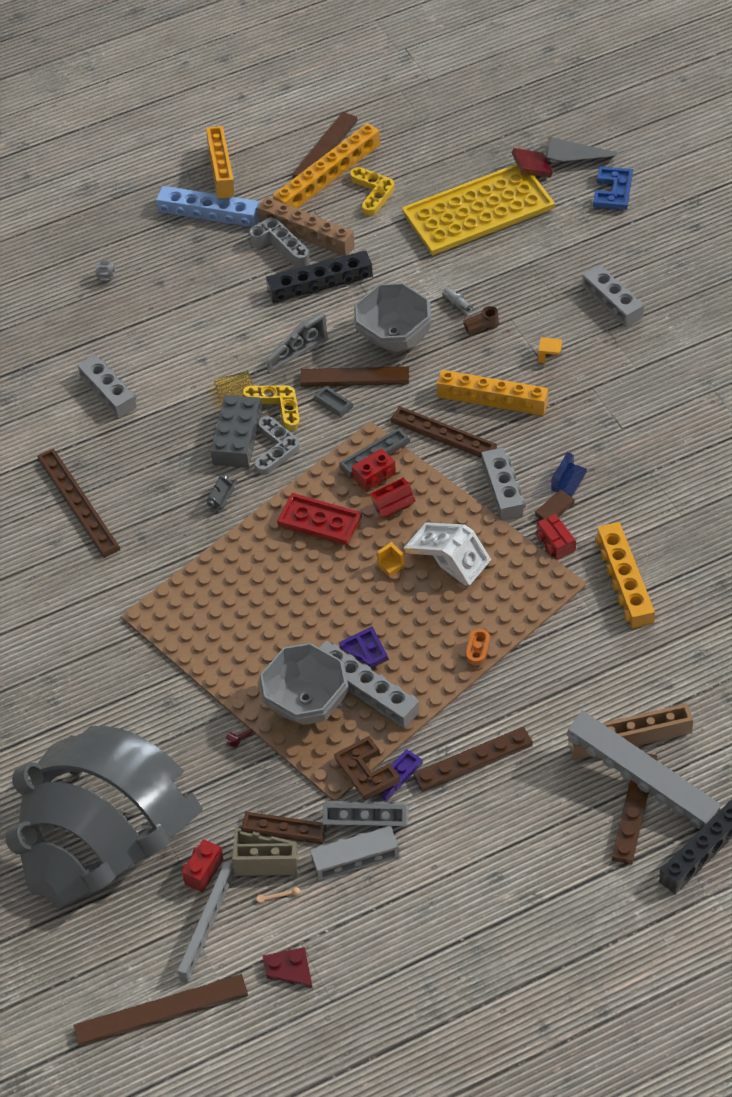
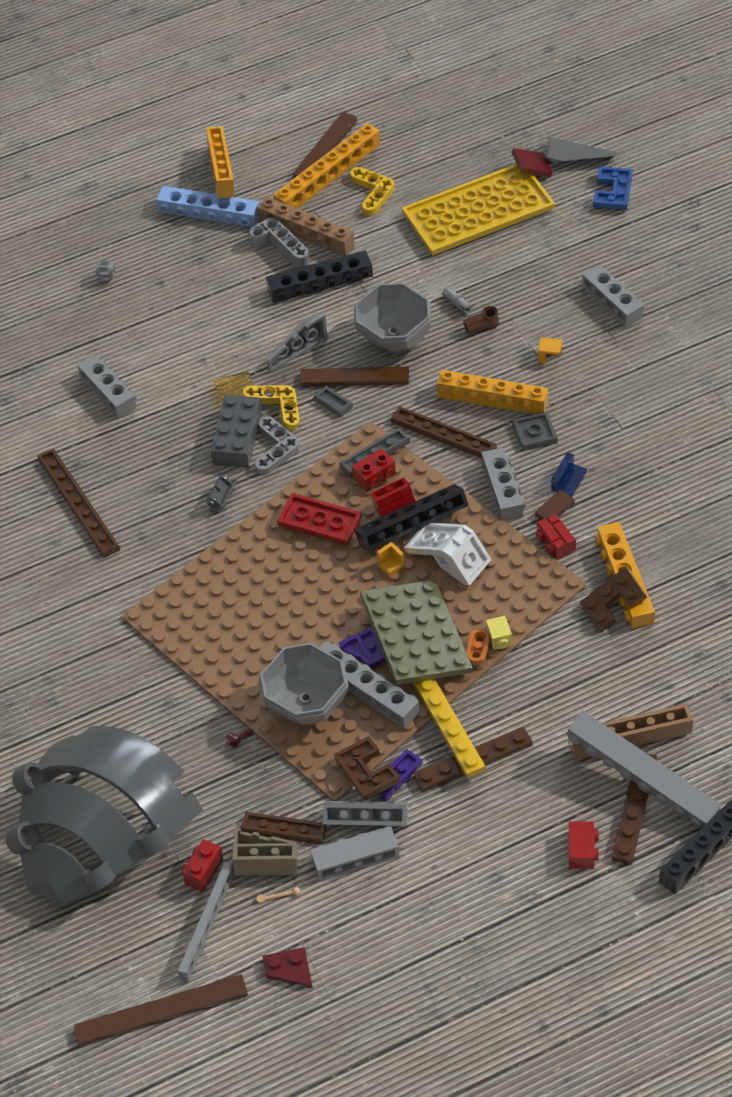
none -> black brick [354,484,469,552]
none -> olive plate [360,580,473,685]
none -> yellow plate [412,679,486,778]
none -> light yellow brick [486,616,512,650]
none -> dark grey tile [512,412,558,451]
none -> red brick [569,821,599,869]
none -> reddish brown plate [580,566,647,633]

